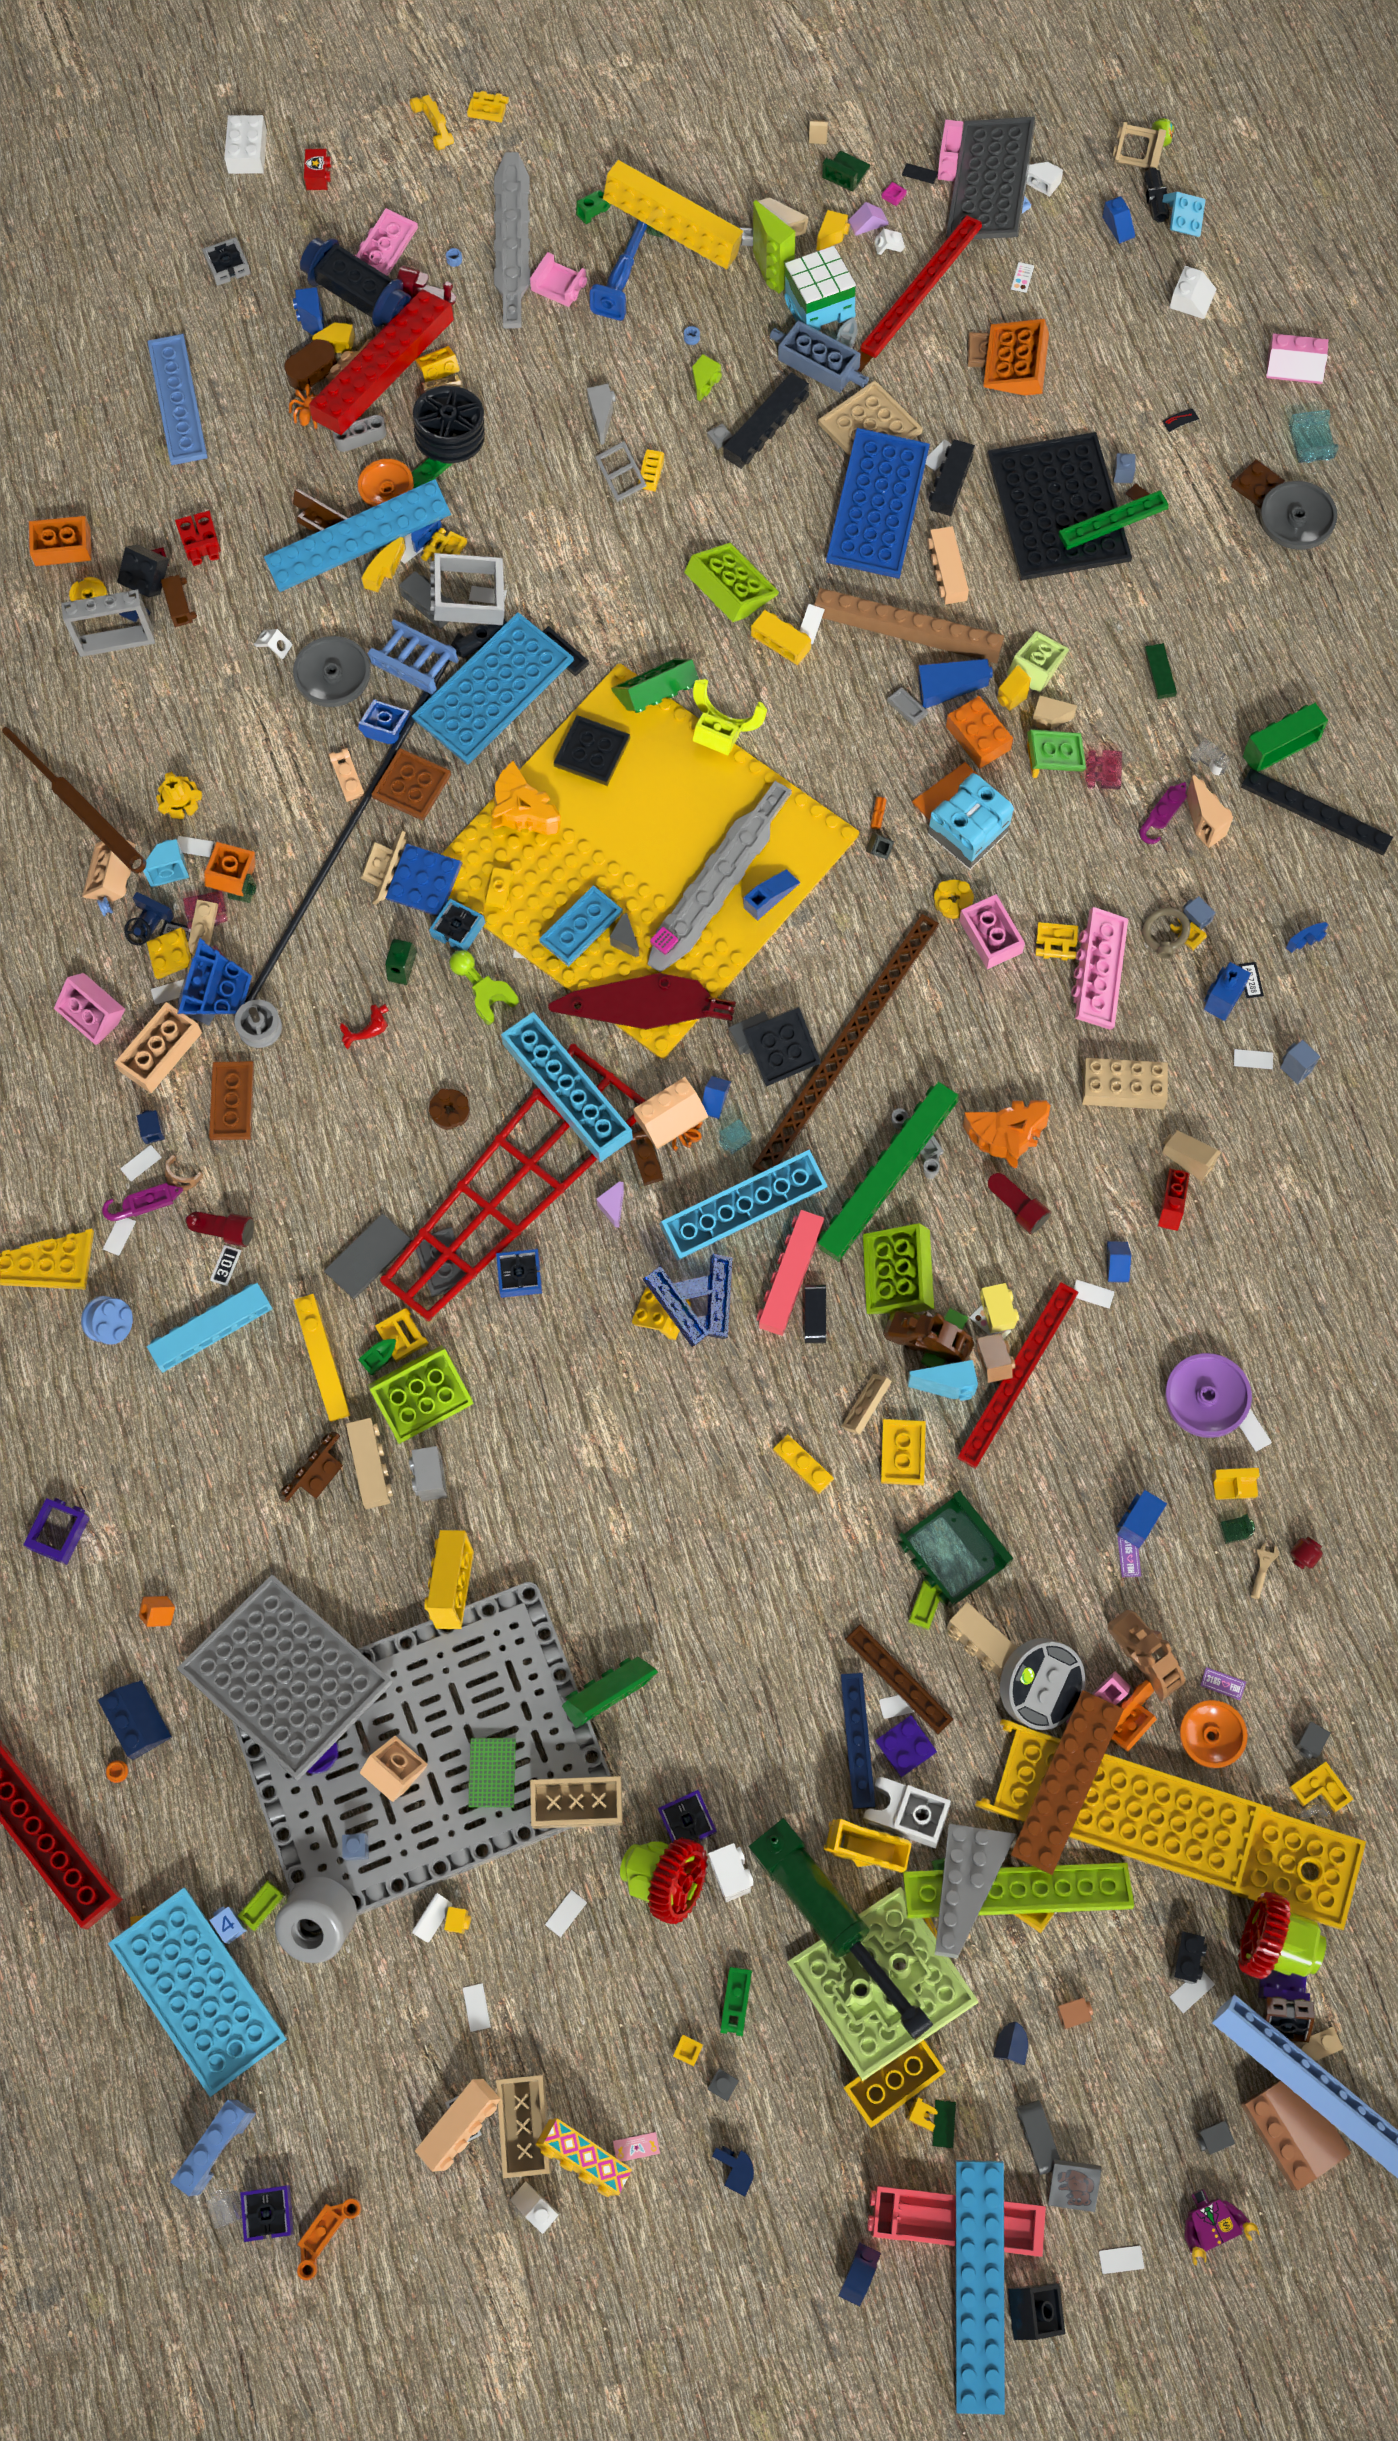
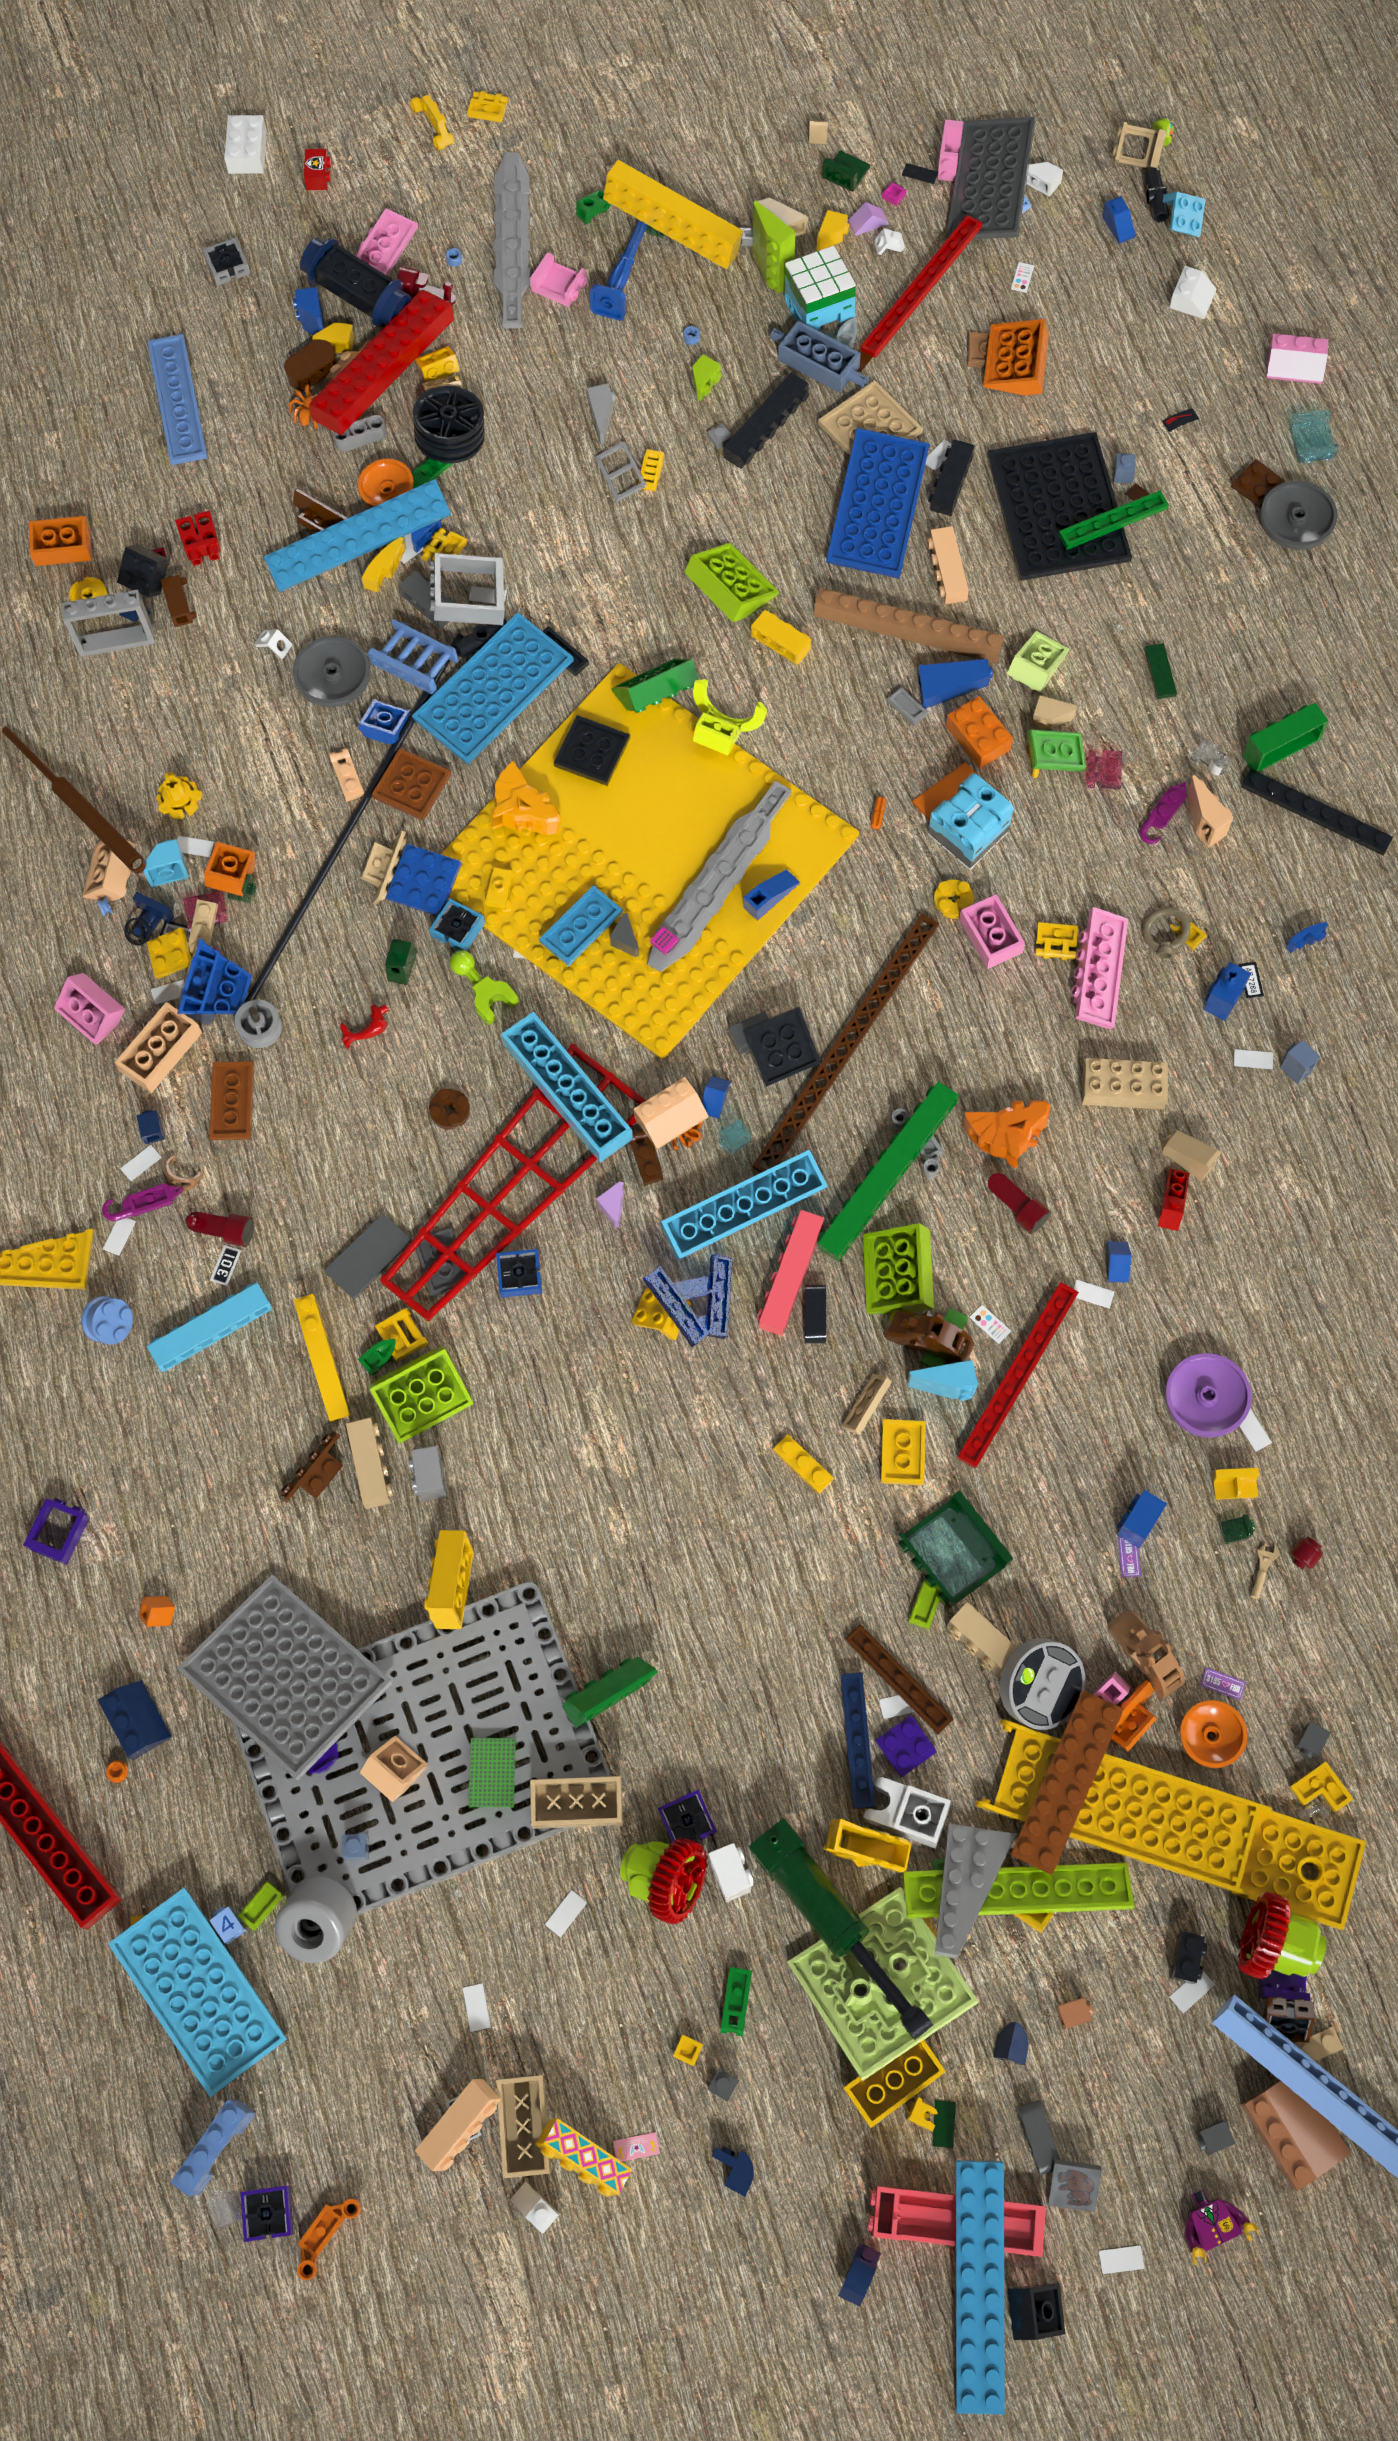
white slope [412,1893,452,1942] -> none
yellow plate [444,1907,471,1934] -> none
dark red wing [548,973,736,1030] -> none
white sticker [799,604,825,644] -> none
pearl dark grey slope [866,833,895,860] -> none
medium nougat piece [976,1333,1015,1383] -> none
light yellow brick [979,1283,1019,1334] -> none
yellow slope [997,665,1031,711] -> none
sand blue brick [1183,896,1216,930] -> none

